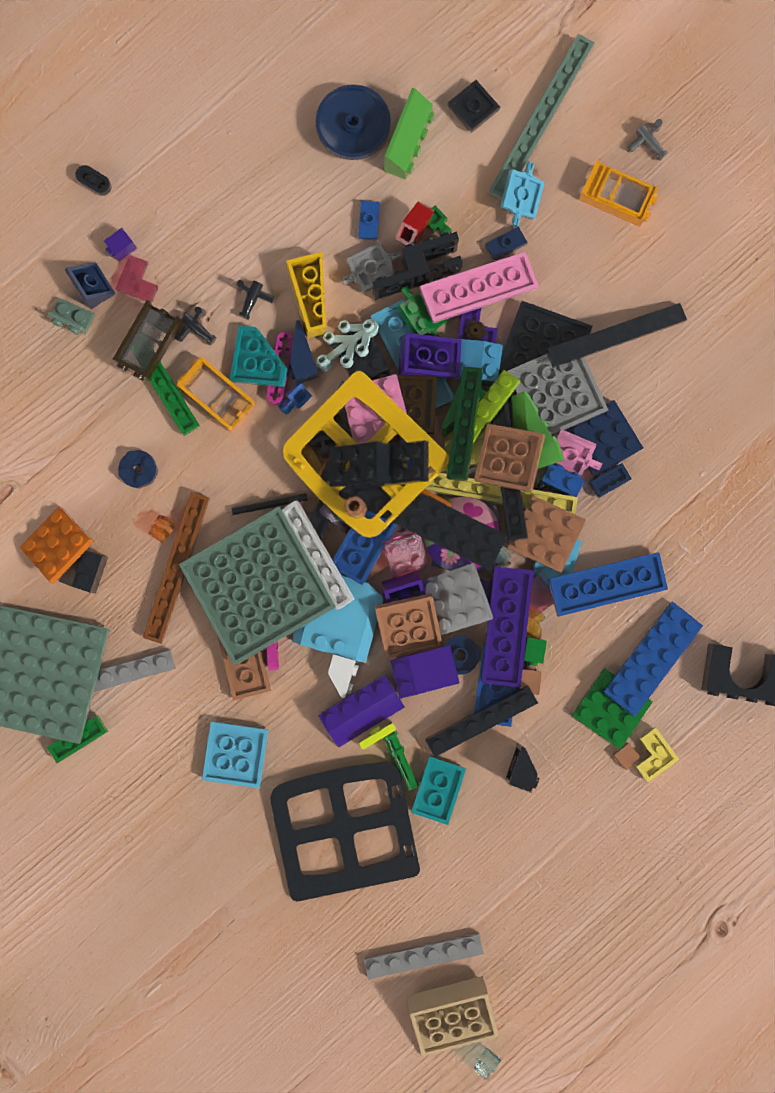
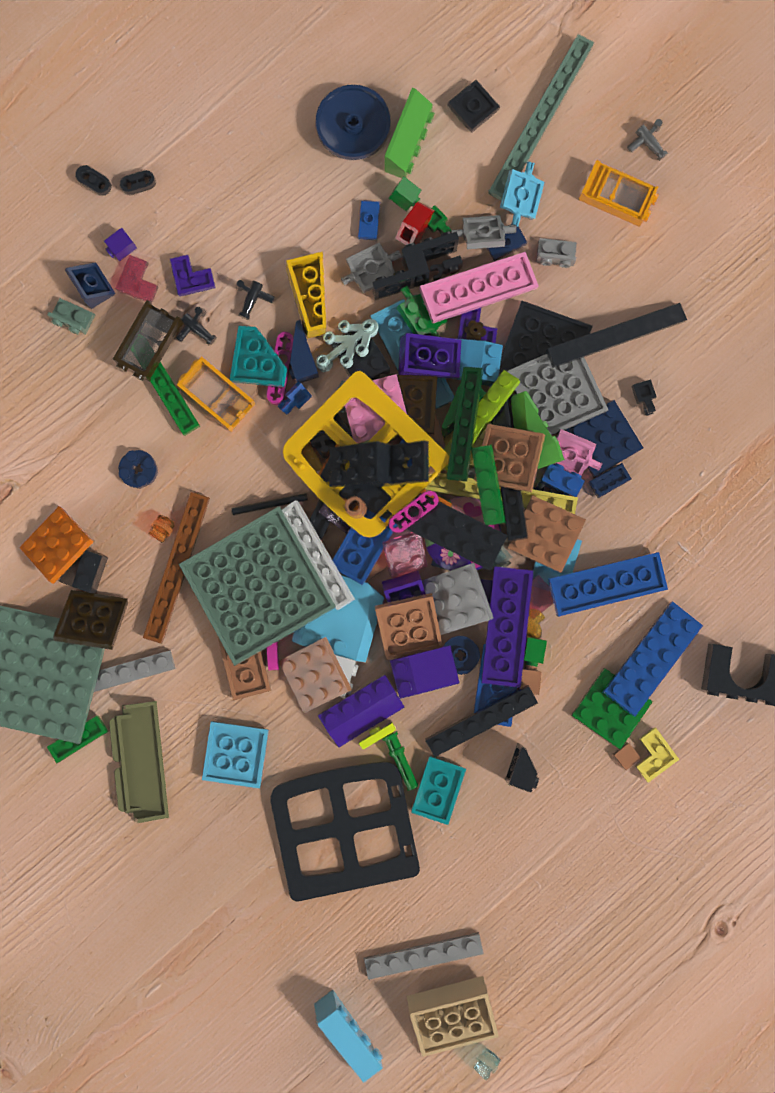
none -> dark brown plate [53,590,128,650]
none -> olive slope [109,701,169,823]
none -> black beam [120,170,156,195]
none -> dark purple plate [170,255,216,297]
none -> nougat plate [279,637,352,713]
none -> medium azure wedge [314,990,383,1083]
none -> dark pink beam [388,491,439,533]
none -> green brick [389,177,422,212]
none -> light grey plate [451,215,516,249]
none -> green plate [471,445,505,525]
none -> light grey bracket [536,238,577,268]
none -> black plate [632,379,657,416]

